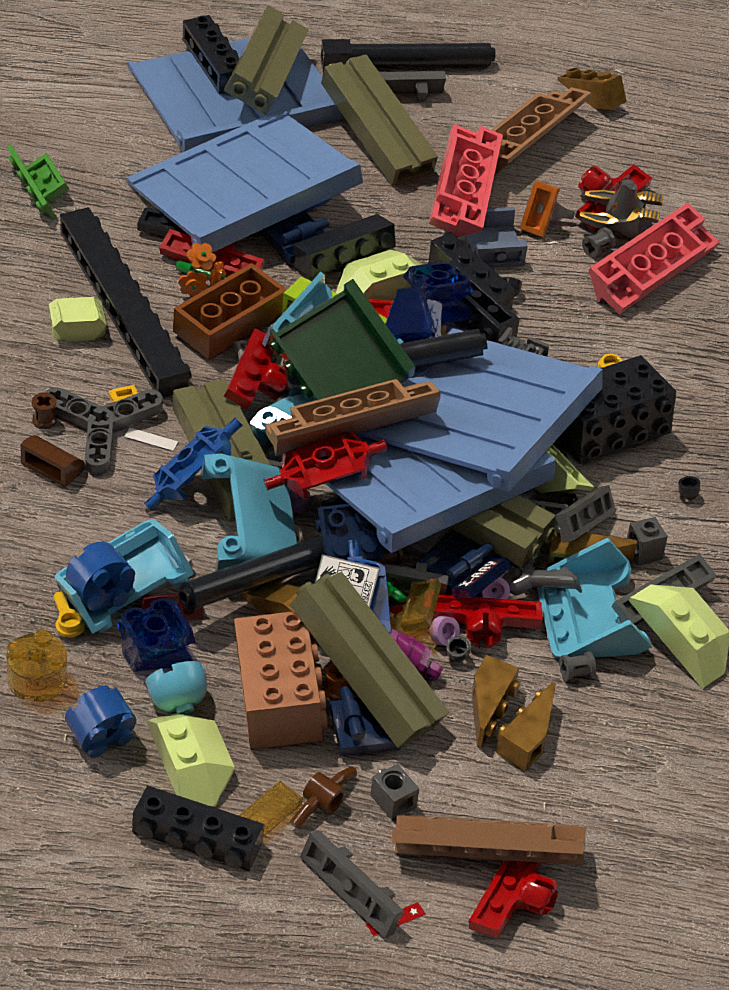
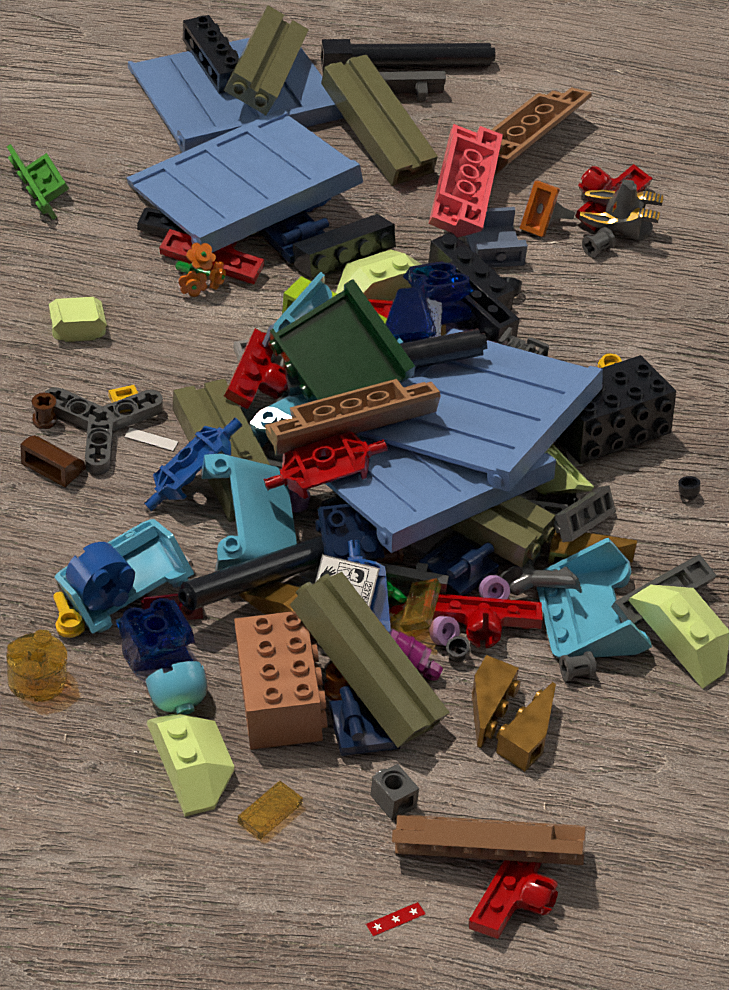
black brick [60,207,192,398] -> none
blue brick [65,685,136,758] -> none
black brick [132,785,264,871] -> none
dark orange brick [173,263,287,359] -> none
reddish brown piece [290,766,357,829] -> none
dark grey hinge [300,830,404,938] -> none
clear blue tile [451,558,512,598] -> none
pearl gold slope [557,67,627,110] -> none
coral slope [589,202,720,314] -> none
dark grey brick [627,517,668,566] -> none

